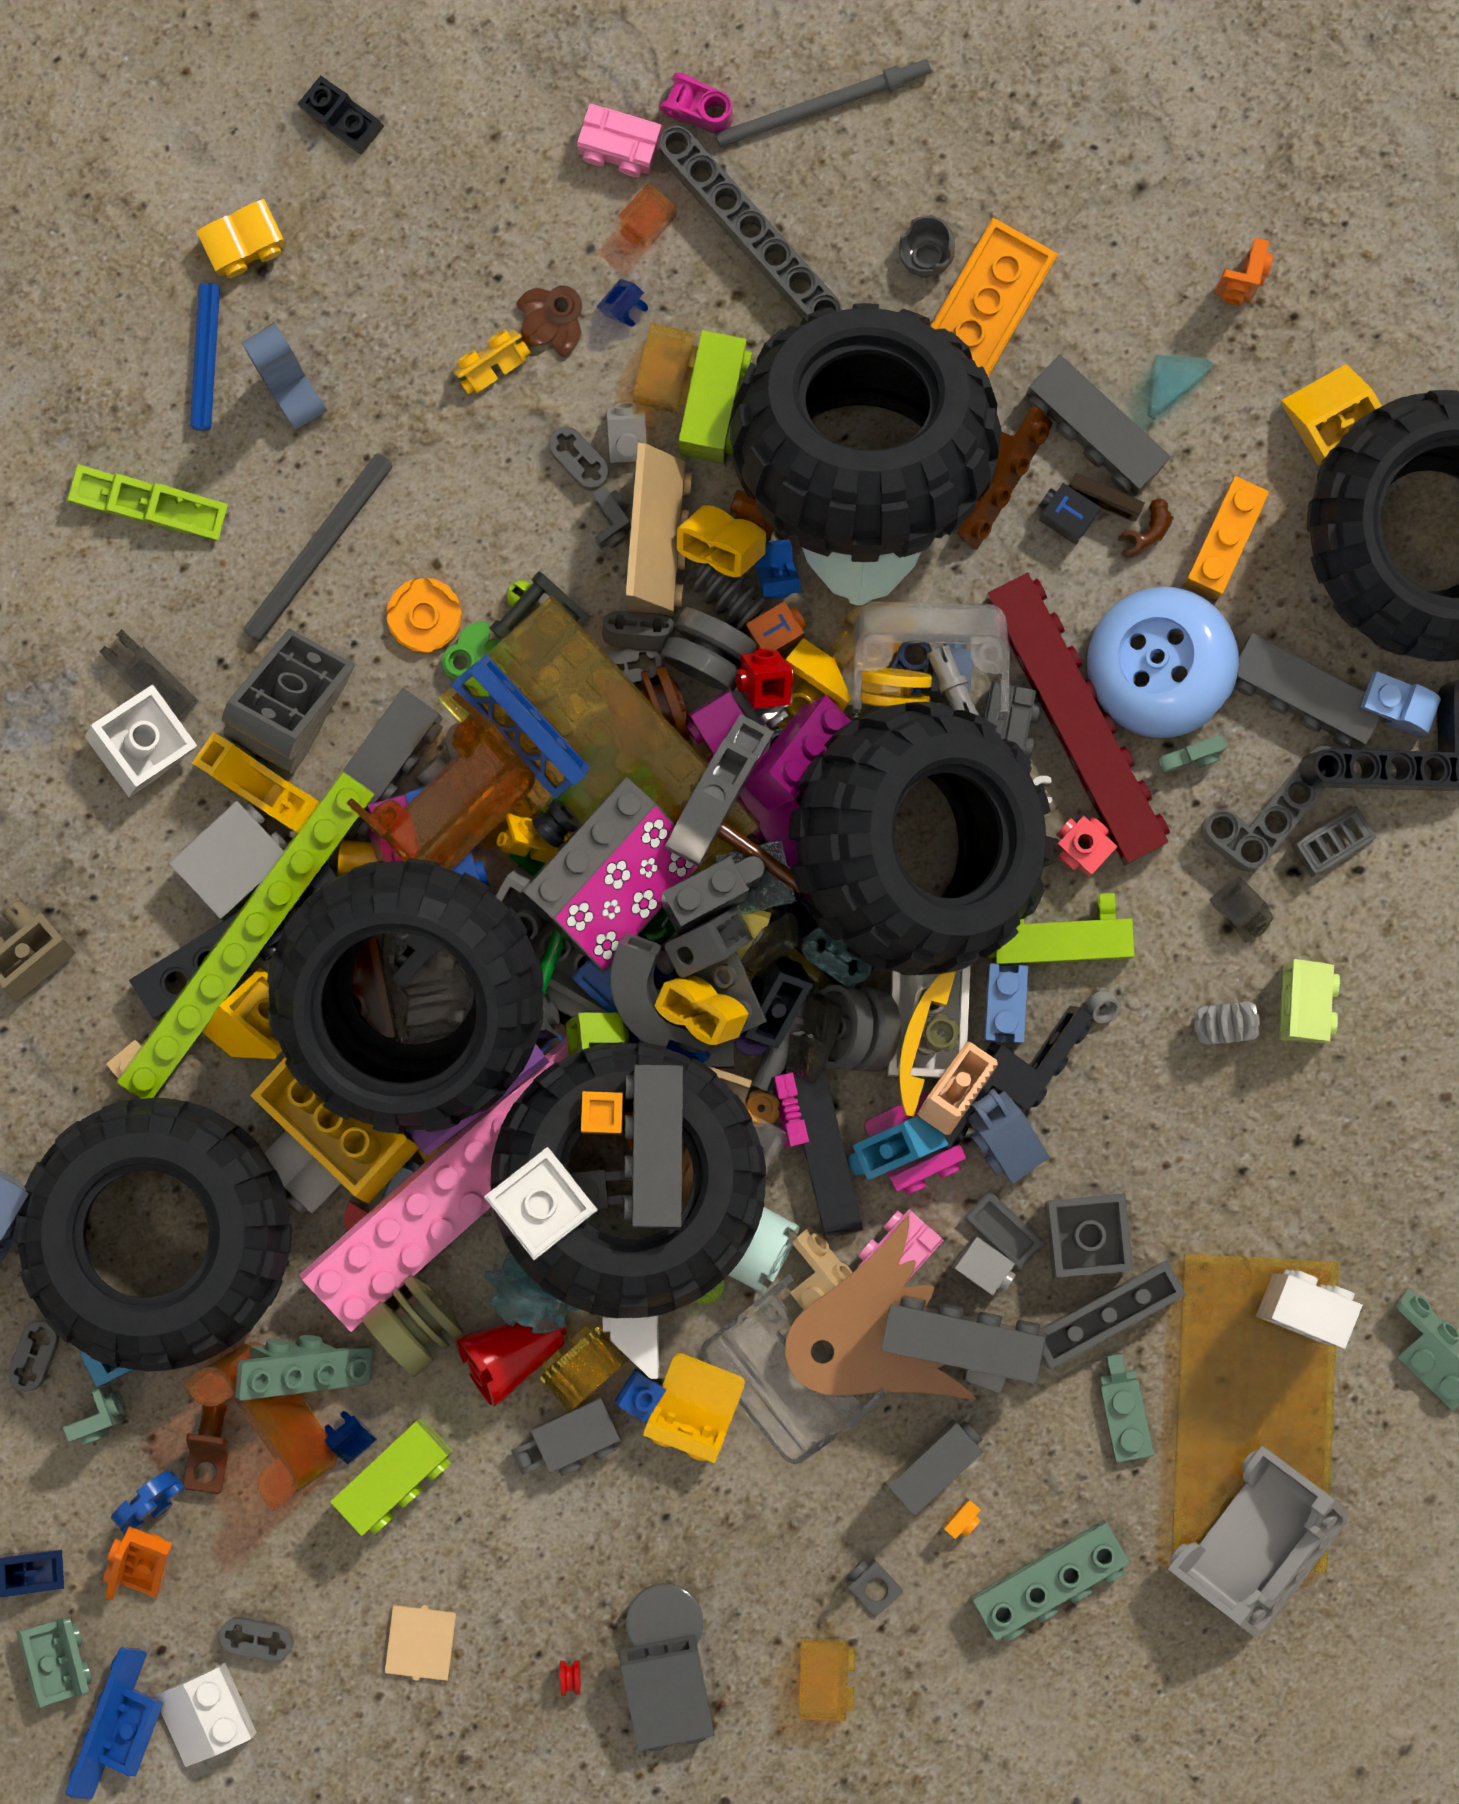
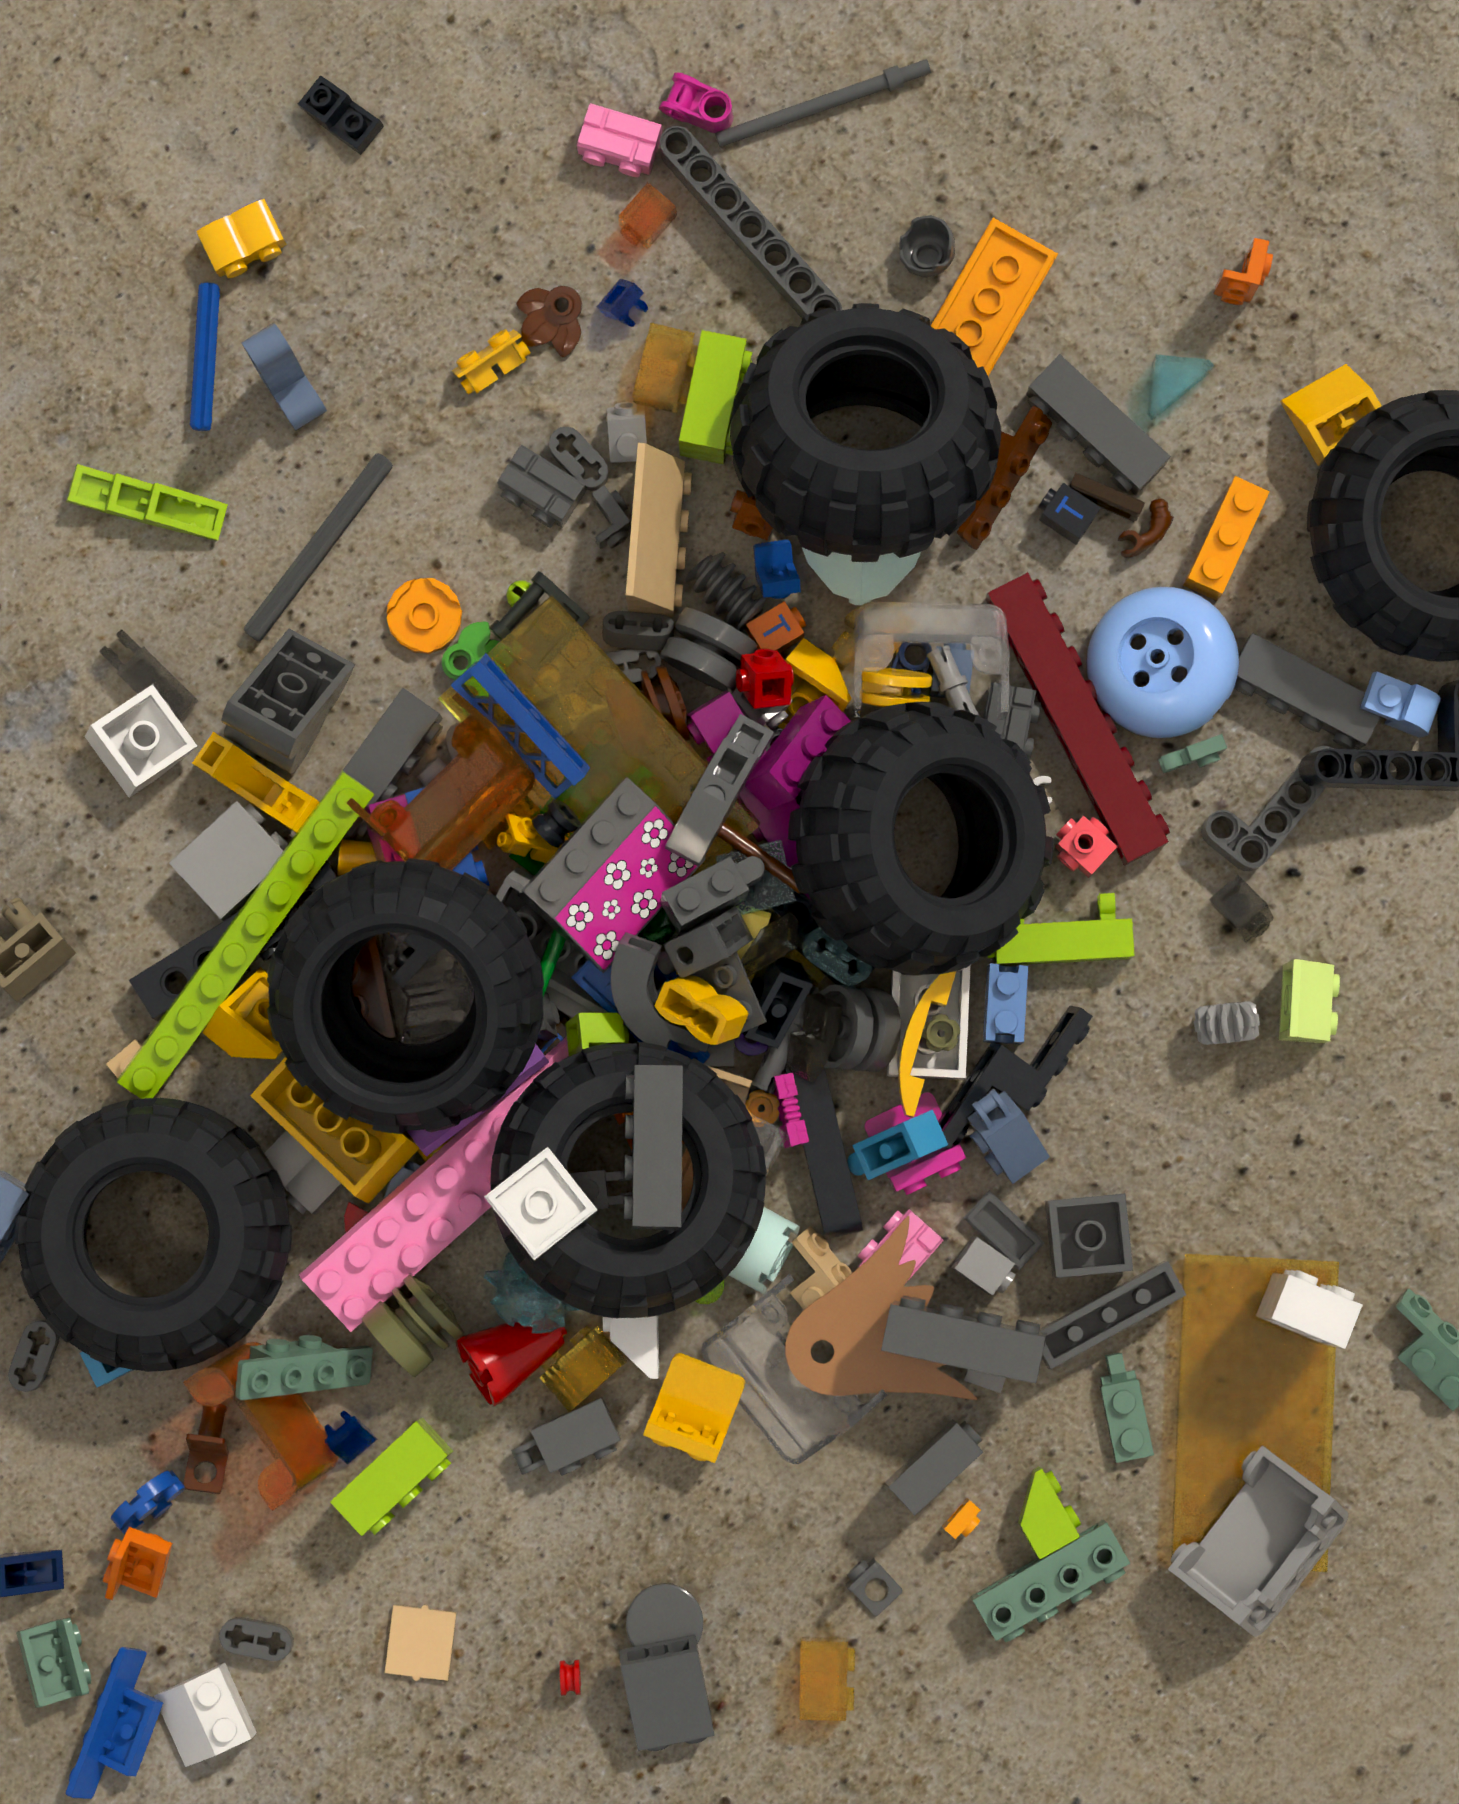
sand green bracket [63,1386,126,1446] -> none
light orange plate [581,1091,623,1134] -> none
blue bracket [615,1368,666,1423] -> none
yellow brick [677,505,766,577] -> none
light nougat brick [917,1042,998,1135] -> none
light grey hinge [1087,989,1120,1023] -> none
dark grey slope [1291,805,1377,878] -> none
none -> dark grey brick [497,445,586,528]
none -> lime slope [1018,1466,1082,1560]

